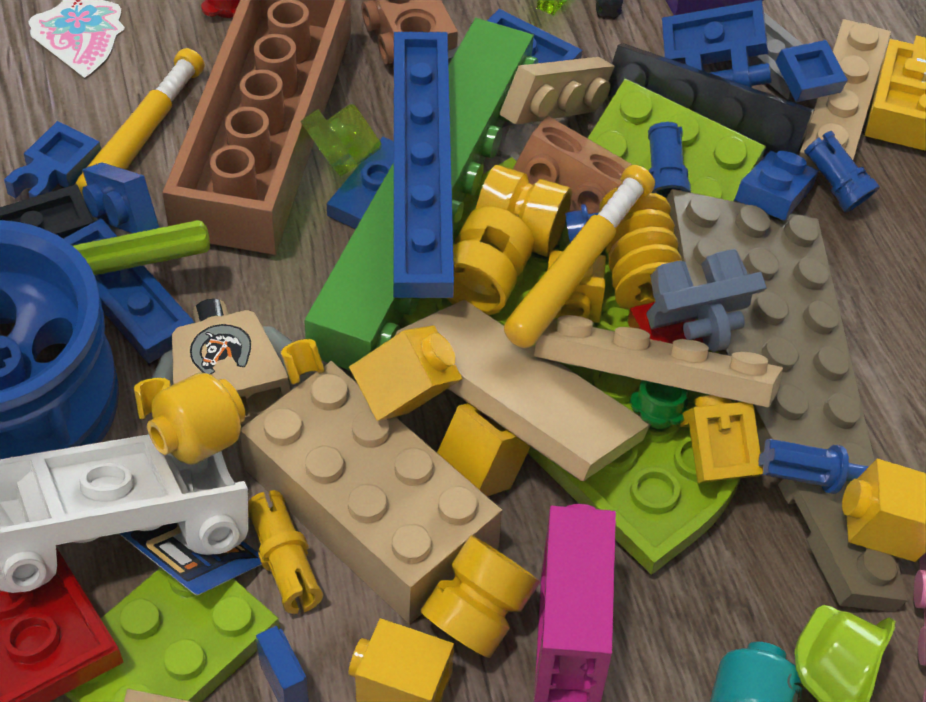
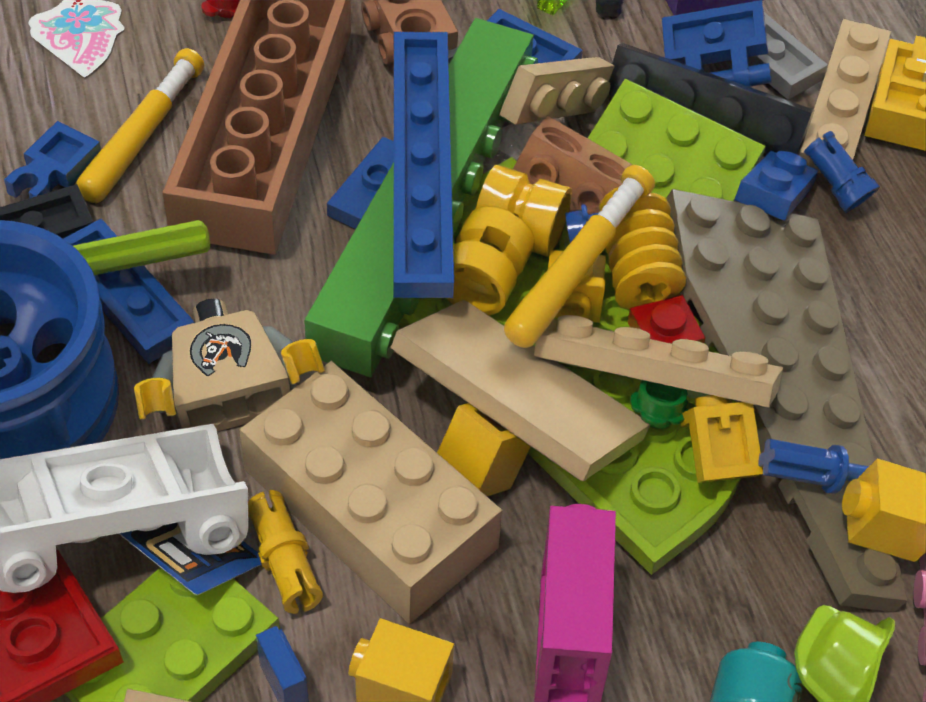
blue plate [82,162,160,233] -> none
yellow head [147,372,245,465] -> none
clear neon green bracket [300,104,382,177] -> none
yellow brick [349,325,463,421] -> none
yellow wheel [421,535,541,658] -> none
sand blue hips [646,249,767,352] -> none
blue pin [648,122,691,198] -> none
blue plate [775,40,848,102] -> none

